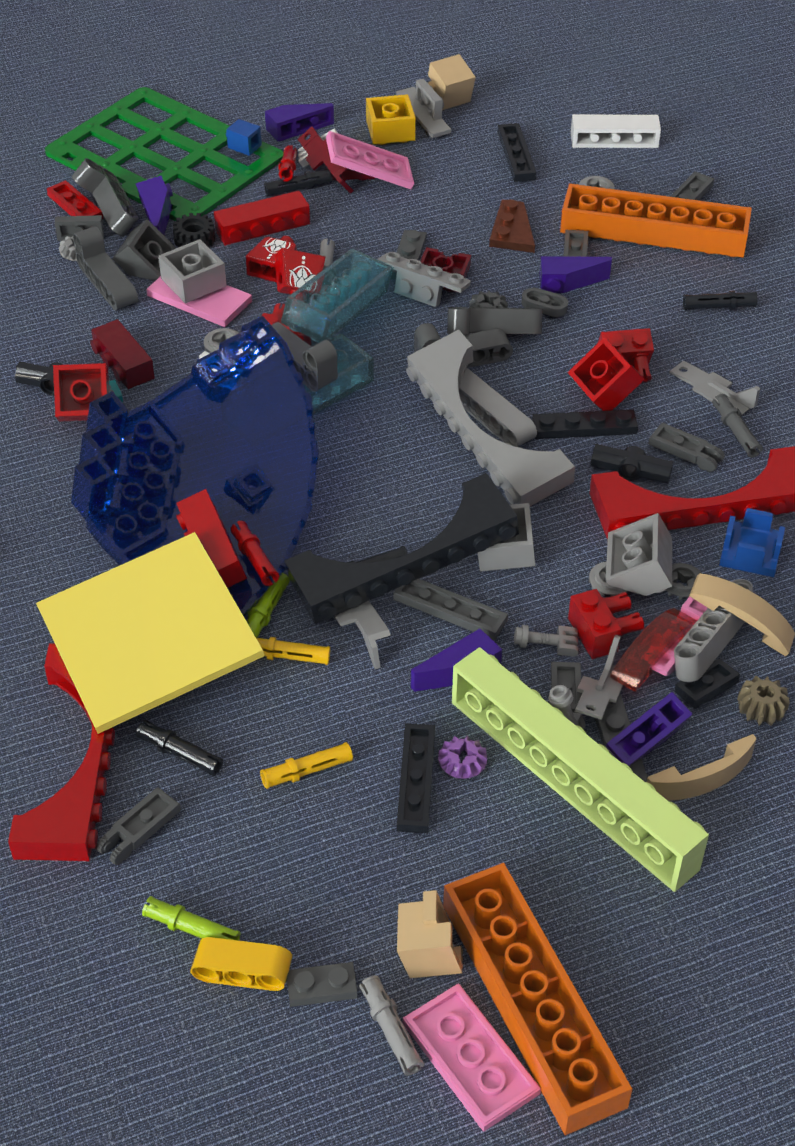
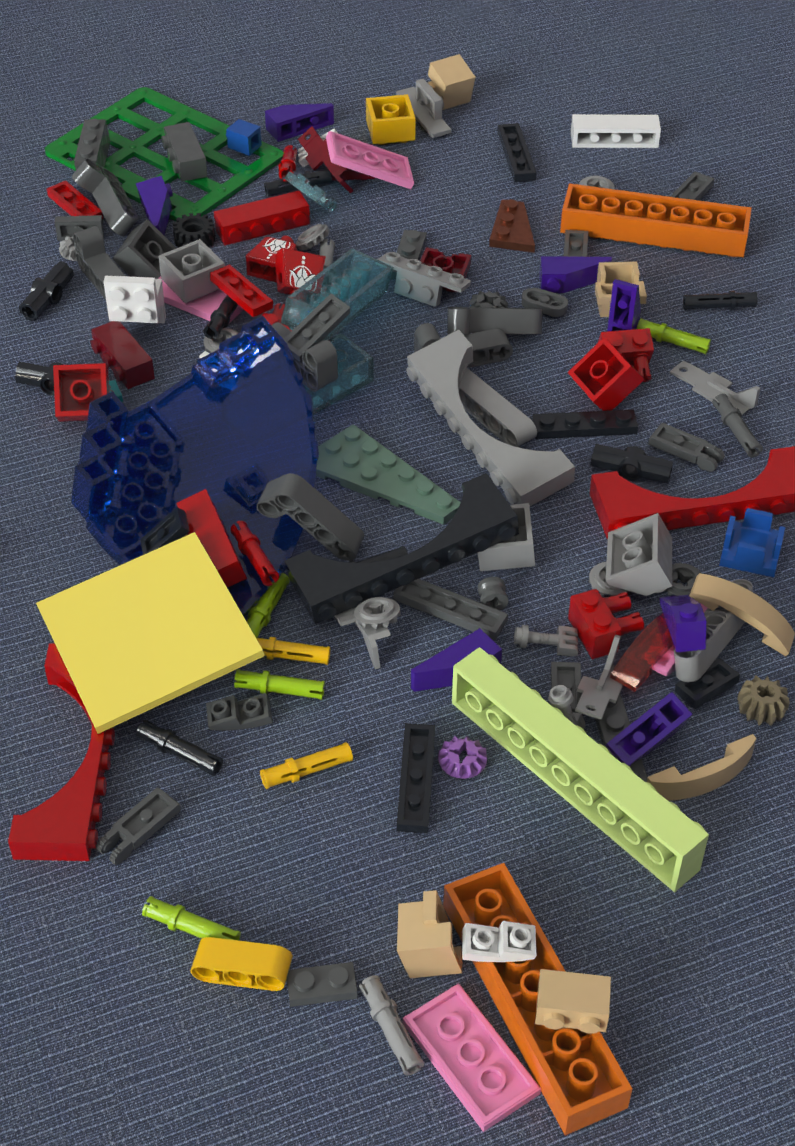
none -> black piece [19,261,74,321]
none -> dark grey brick [74,119,110,170]
none -> white bracket [104,276,166,323]
none -> black plate [140,507,190,555]
none -> dark grey brick [161,122,207,181]
none -> black pin [203,295,238,339]
none -> dark grey slope [206,693,273,731]
none -> red plate [210,264,273,317]
none -> lime pin [234,669,325,700]
none -> dark grey beam [257,473,365,561]
none -> dark grey plate [280,293,351,362]
none -> clear light blue plate [284,171,337,213]
none -> sand green wing [295,424,461,525]
none -> light grey gear [296,224,330,250]
none -> light grey gear [354,597,401,630]
none -> white slope [462,921,537,962]
none -> dark grey wheel [477,577,509,611]
none -> tan brick [535,969,611,1033]
none -> tan plate [595,262,647,317]
none -> dark purple slope [607,279,641,332]
none -> lime pin [637,318,711,354]
none -> dark purple slope [660,595,707,652]

